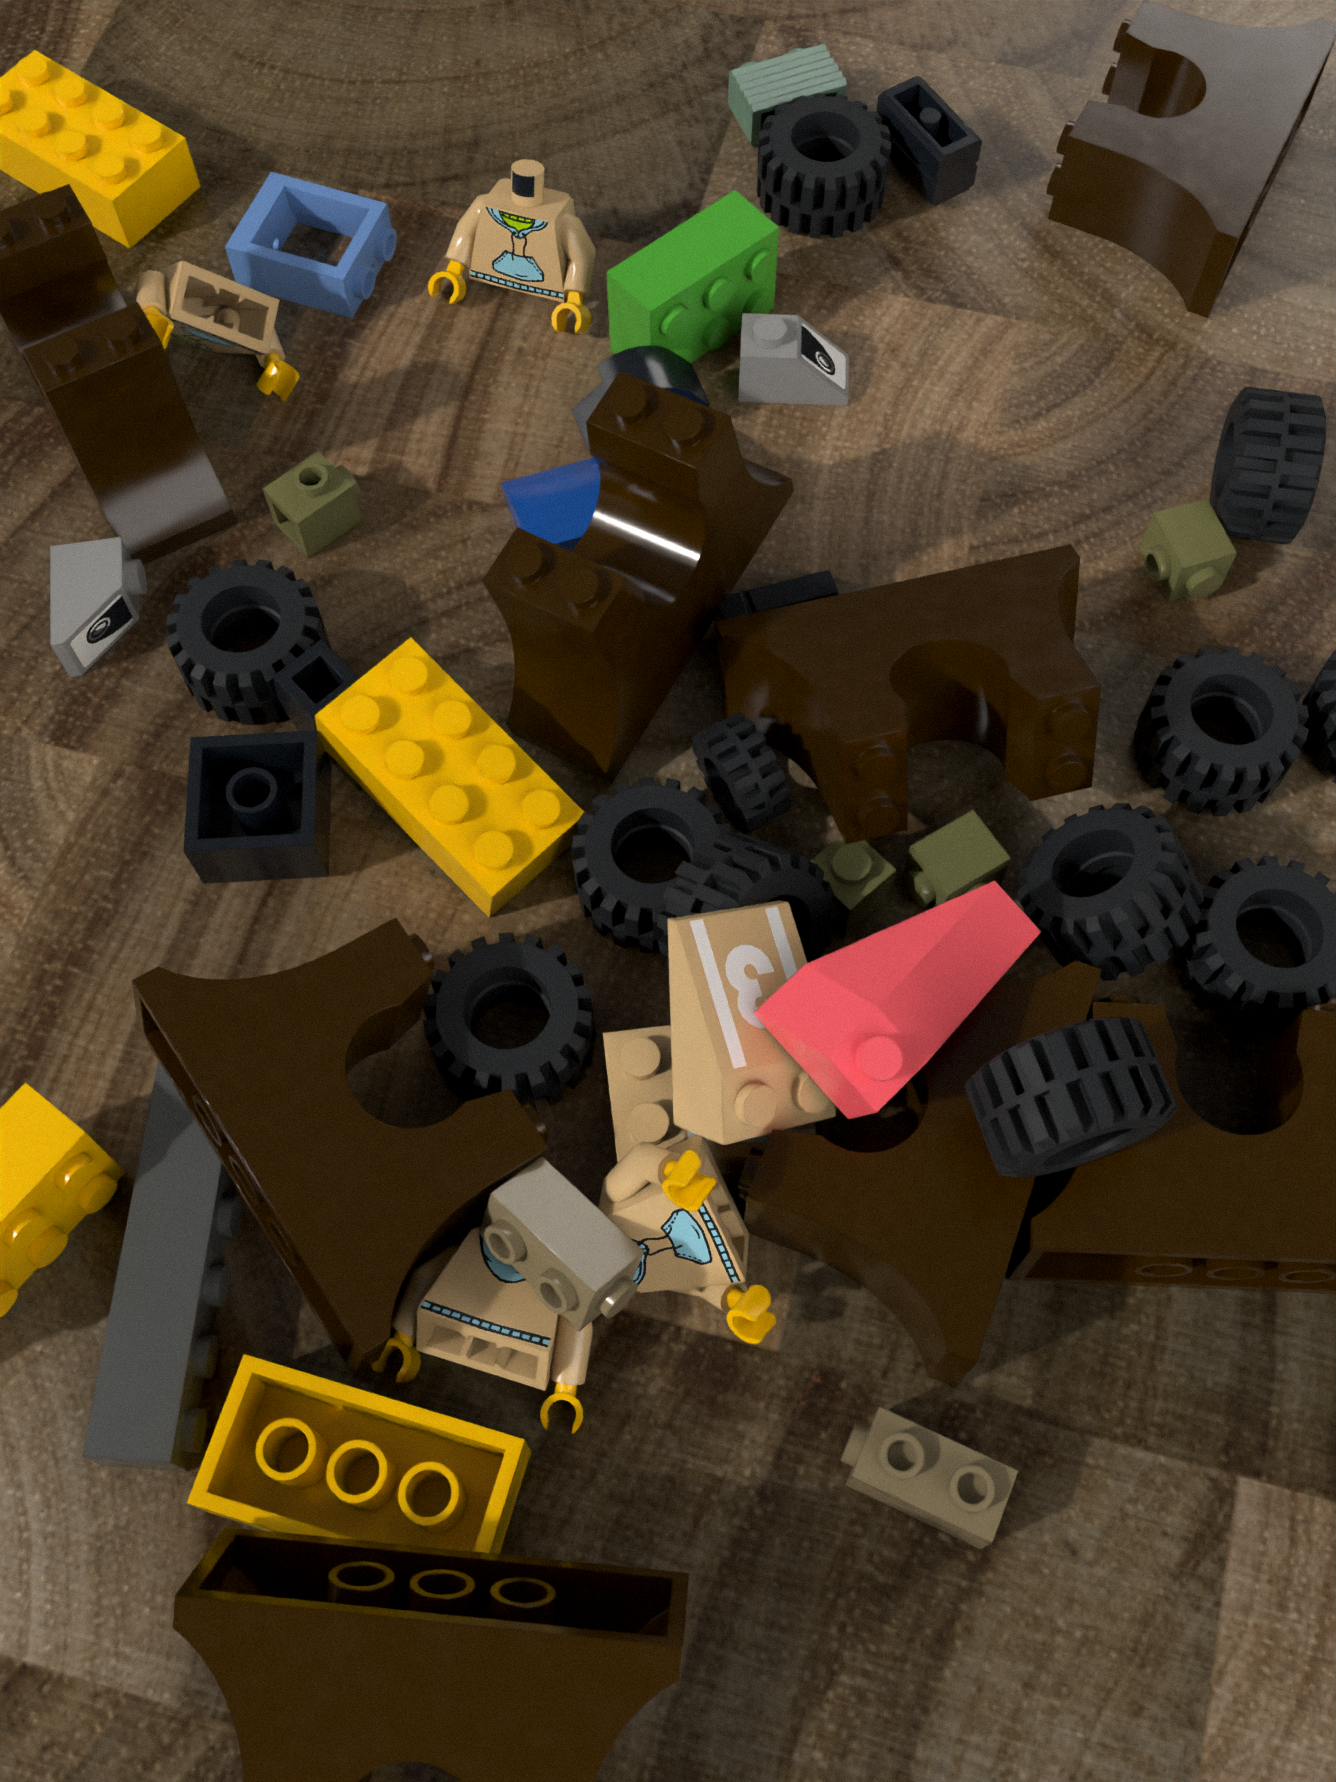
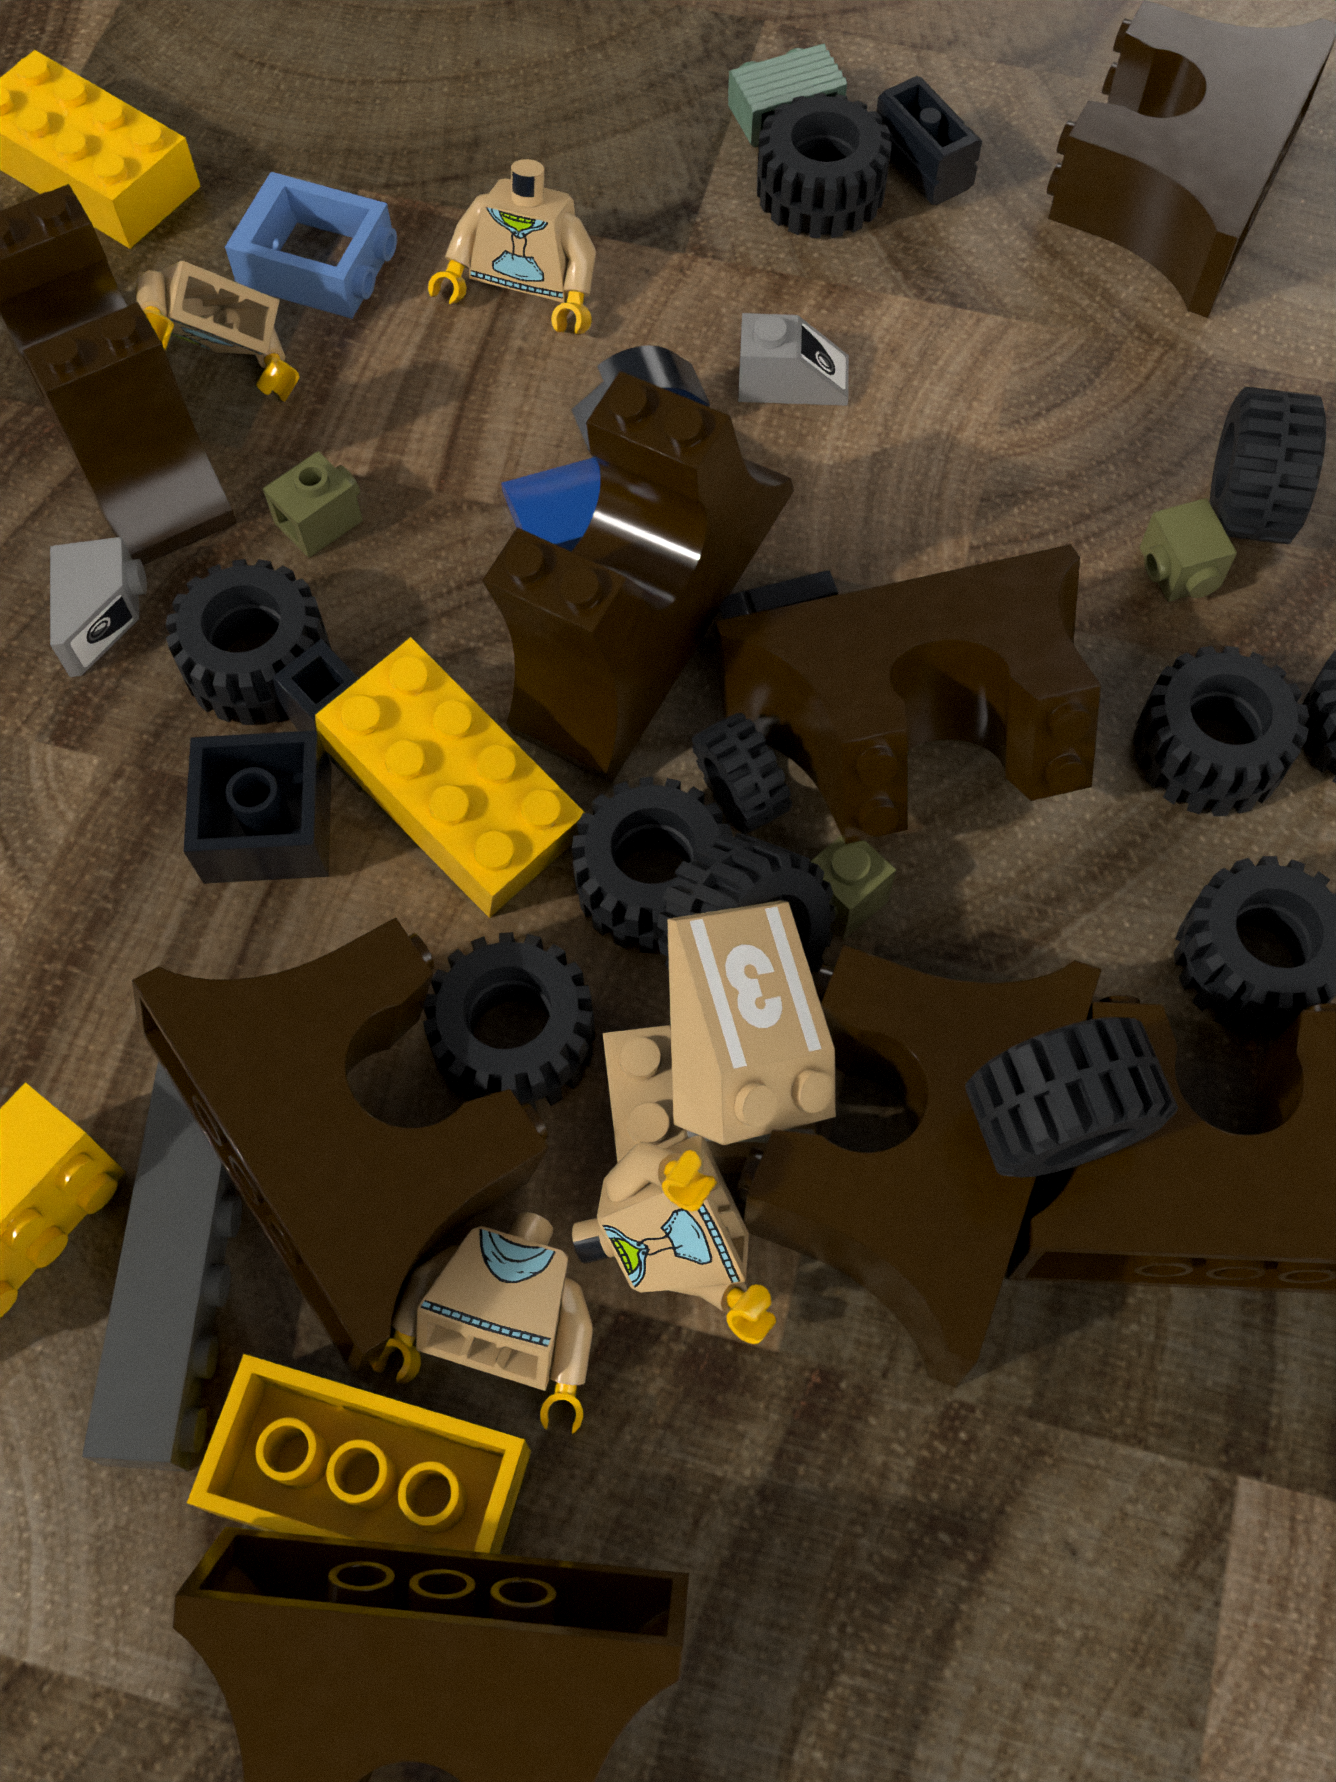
dark tan brick [479,1156,645,1332] -> none
bright green brick [606,190,779,363] -> none
coral wedge [753,881,1041,1120] -> none
dark tan brick [840,1406,1018,1549] -> none
olive brick [903,810,1011,909] -> none
black tyre [1017,803,1204,981] -> none

